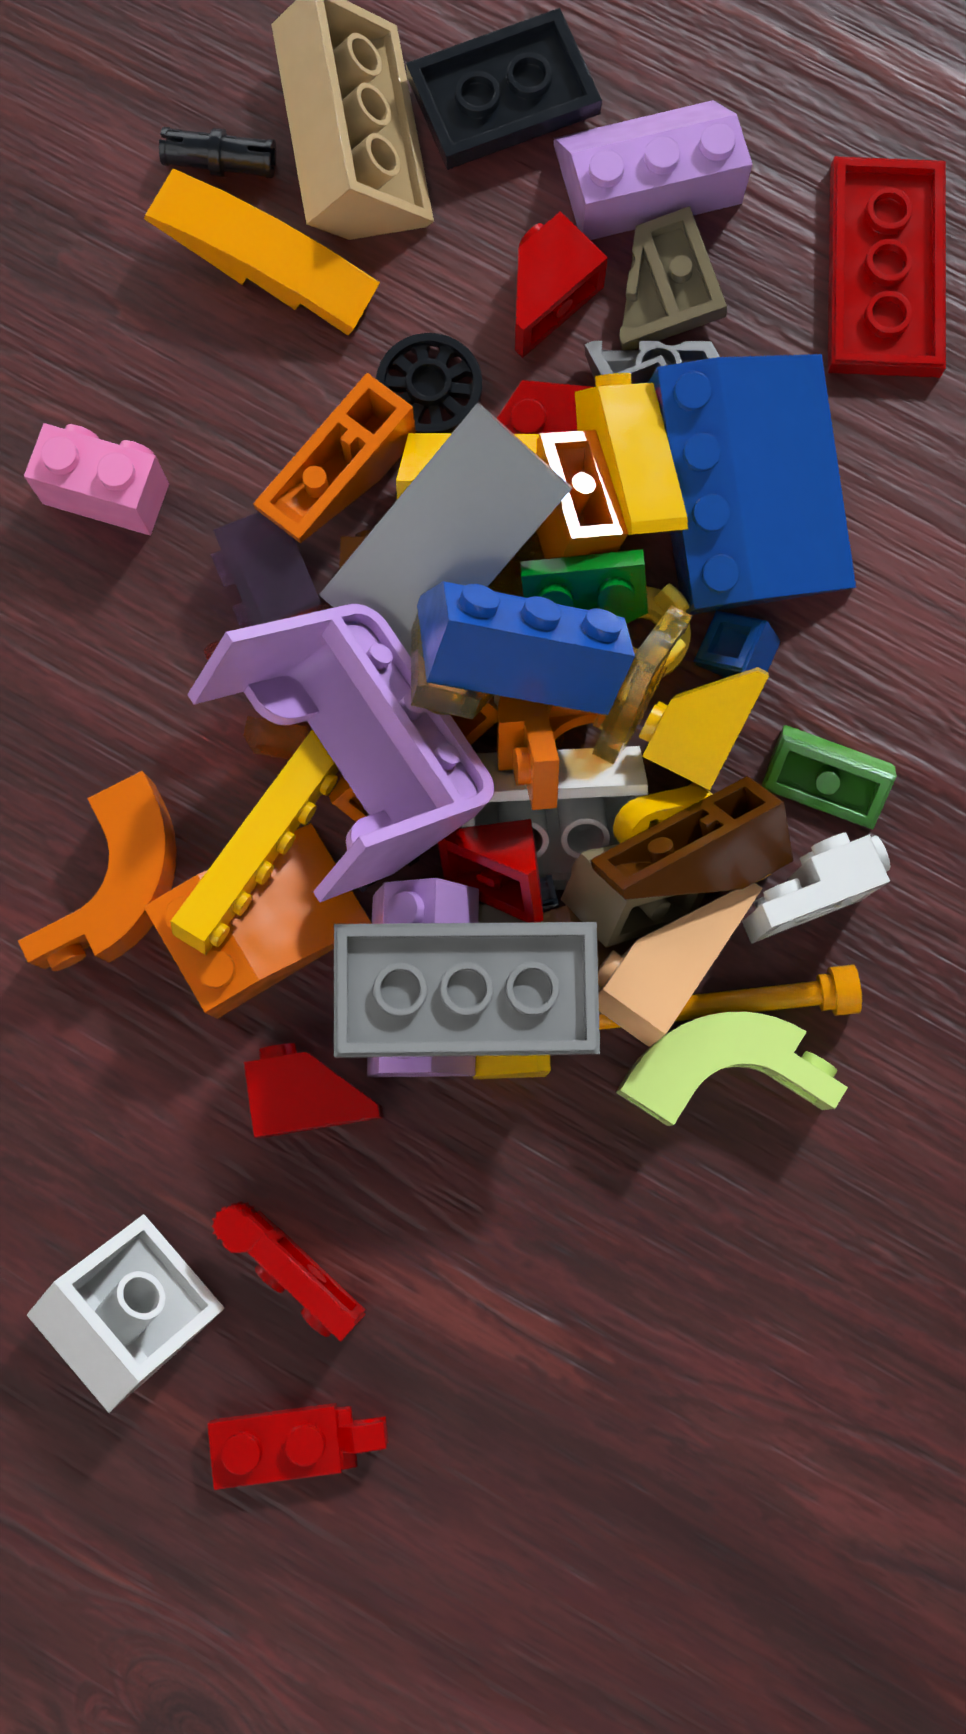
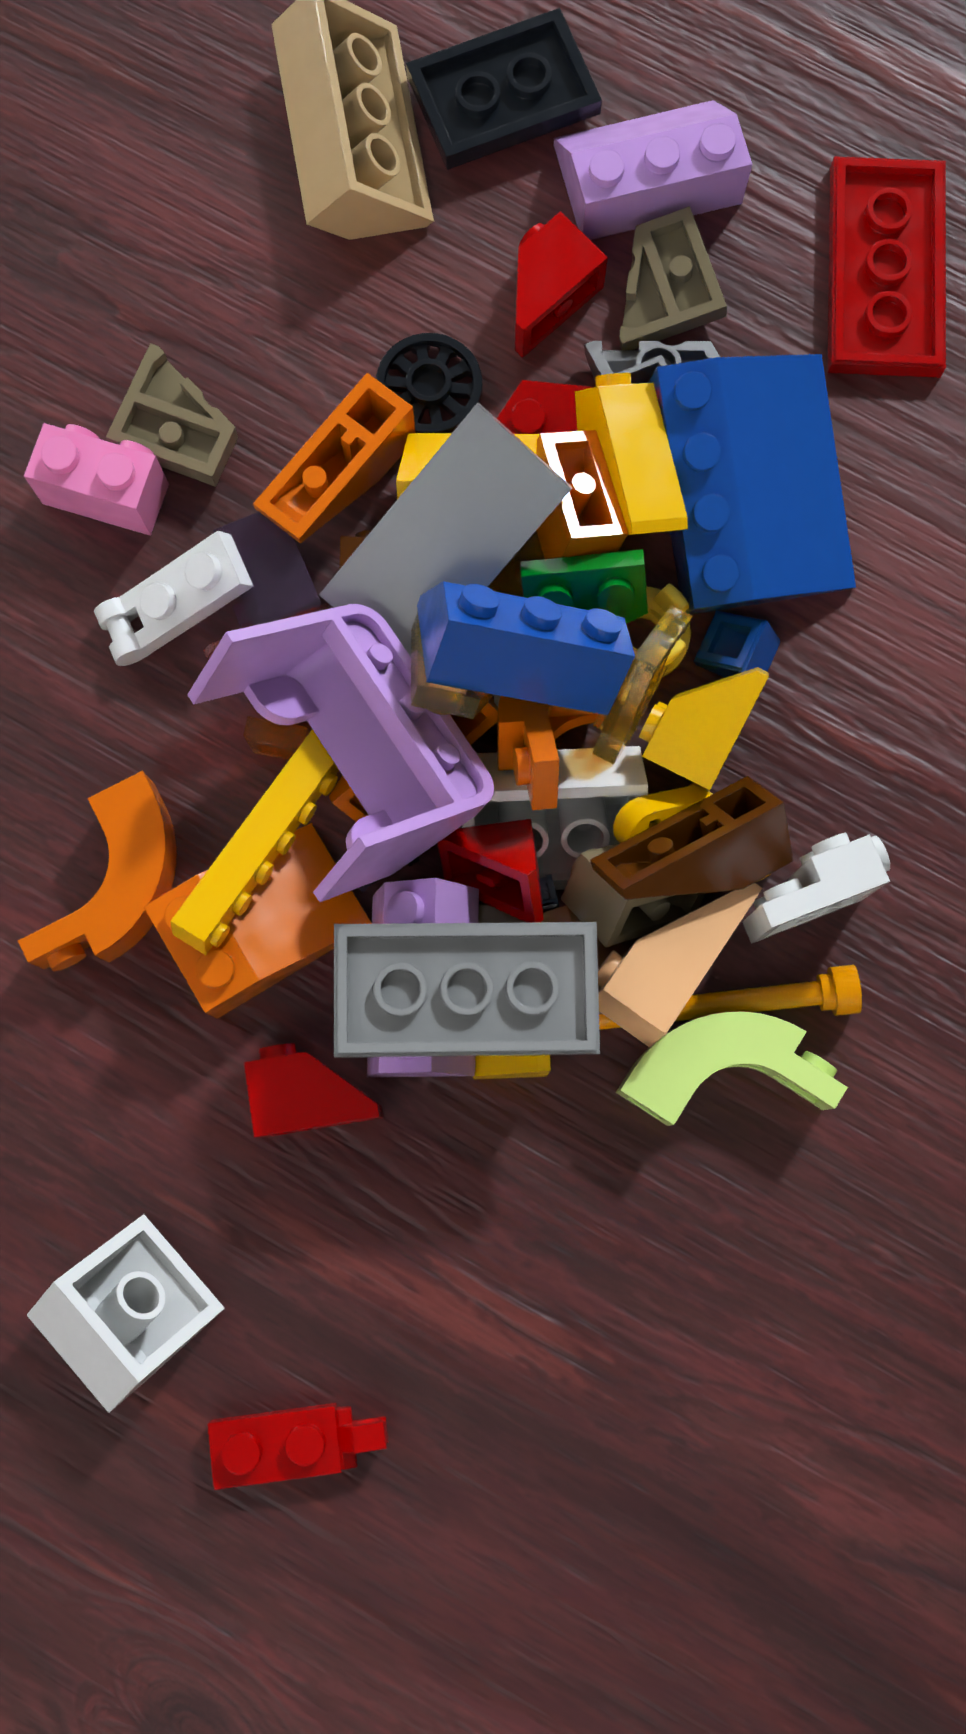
light orange slope [144,169,380,336] -> none
black pin [159,126,277,178] -> none
red hinge [211,1201,366,1342] -> none
bright green slope [761,725,897,830] -> none
none -> white plate [94,531,254,666]
none -> dark tan wing [106,343,238,487]

